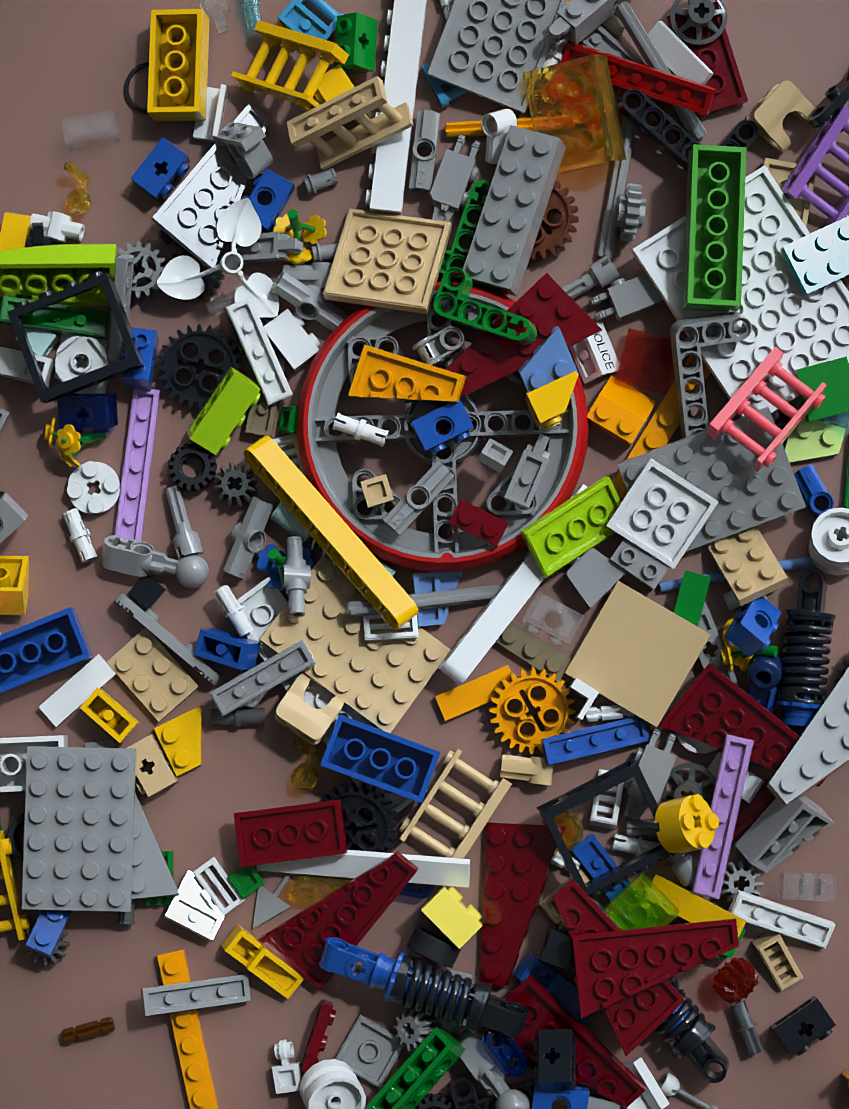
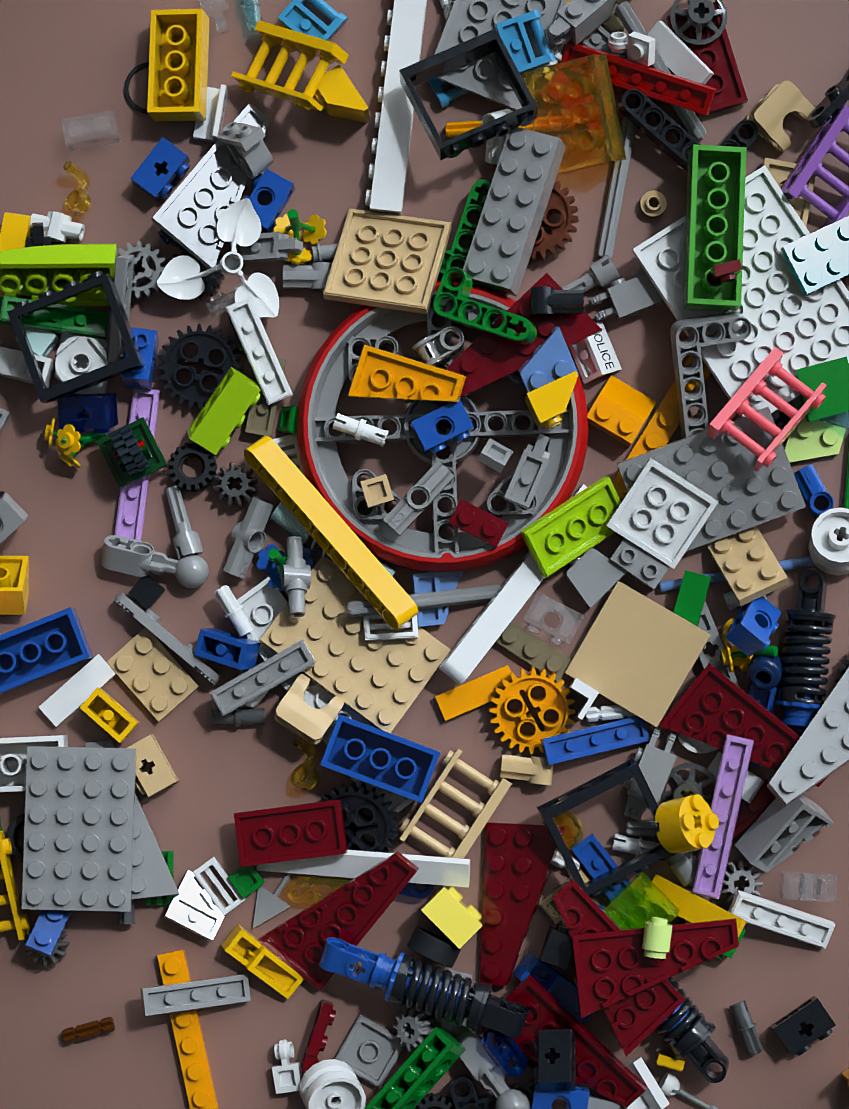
white pin [62,508,98,564] -> none
white plate [67,461,121,514] -> none
yellow wing [154,706,202,776] -> none
white brick [264,309,321,373] -> none
light grey piece [271,271,349,331] -> none
tan fence [287,76,413,170] -> none
light grey pin [303,168,338,194] -> none
green brick [334,12,378,74] -> none
light grey piece [409,110,440,193] -> none
light grey hinge [430,135,481,222] -> none
white slope [589,769,624,829] -> none
light grey gear [615,183,646,242] -> none
clear red plate [615,328,674,394] -> none
clear red gear [713,957,759,1004] -> none
tan slope [752,931,804,991] -> none
none -> dark green plate [96,417,168,489]
none -> black window [399,28,537,160]
none -> dark azure plate [494,9,556,73]
none -> black piece [530,286,584,317]
none -> white plate [608,31,655,66]
none -> tan plate [640,190,667,217]
none -> yellowish green brick [642,917,673,959]
none -> yellow tile [654,1051,685,1072]
none -> dark red plate [709,259,742,283]

